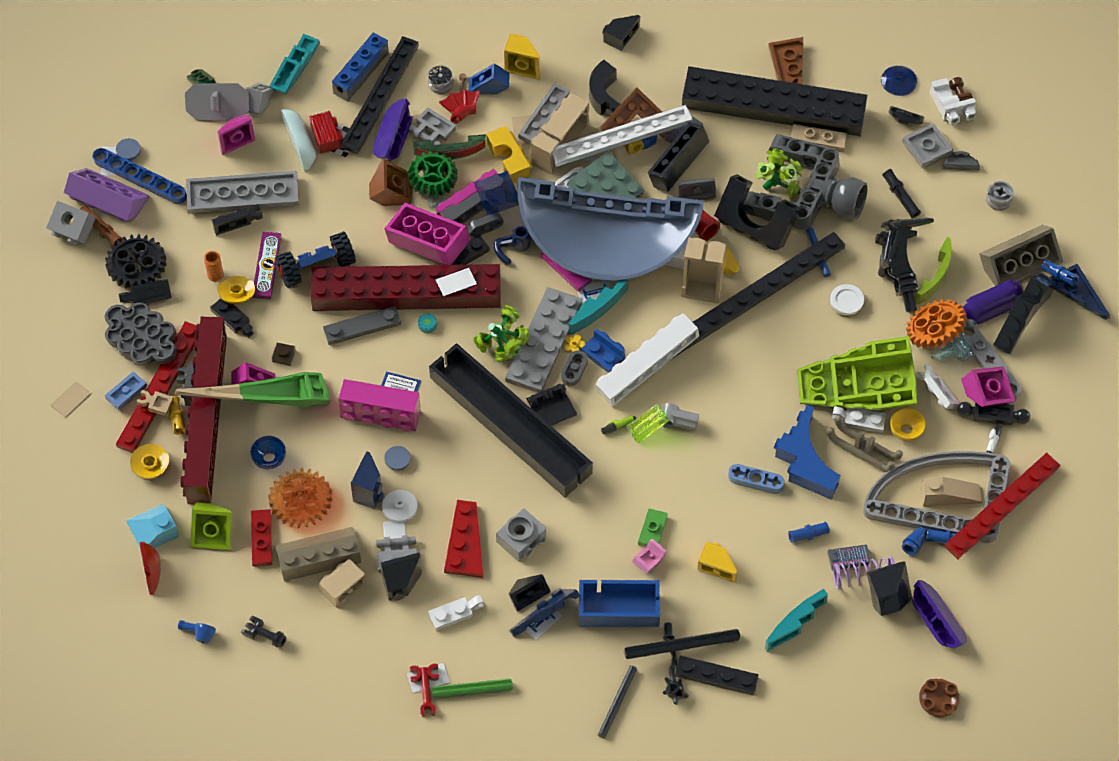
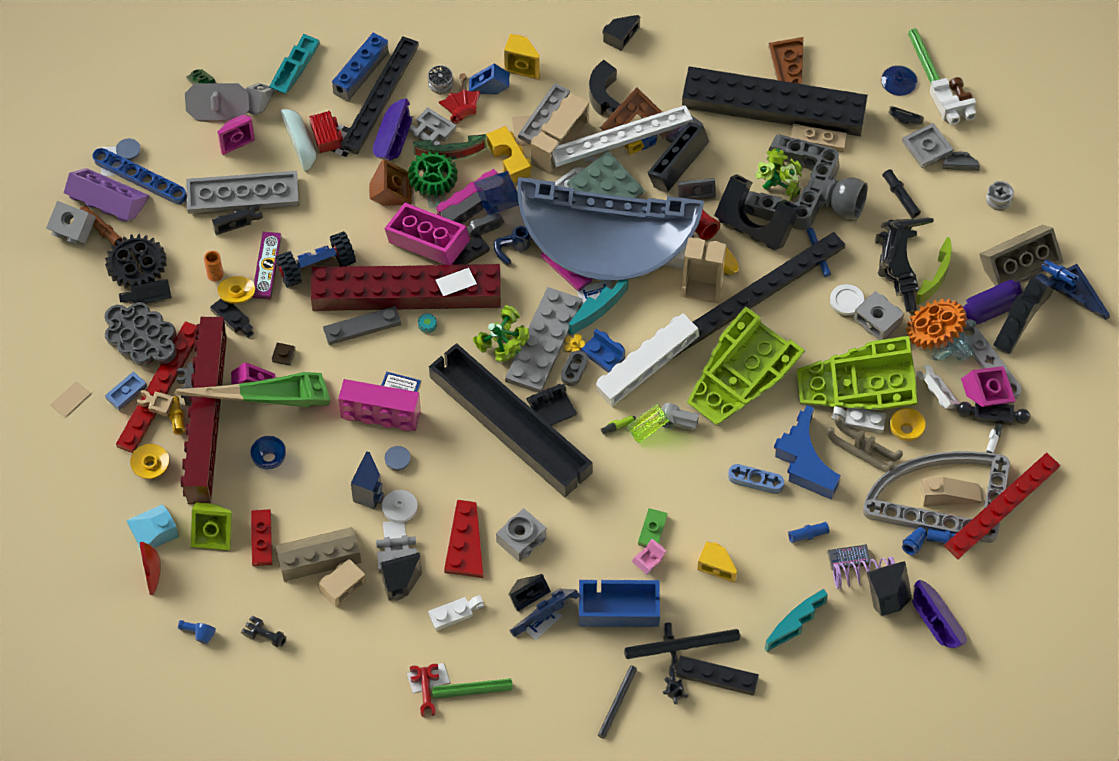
clear orange gear [268,468,333,528] -> none
dark orange dish [919,679,959,717] -> none
none -> lime wedge [687,306,805,426]
none -> light grey brick [854,291,904,340]
none -> bright green axle [908,28,940,83]

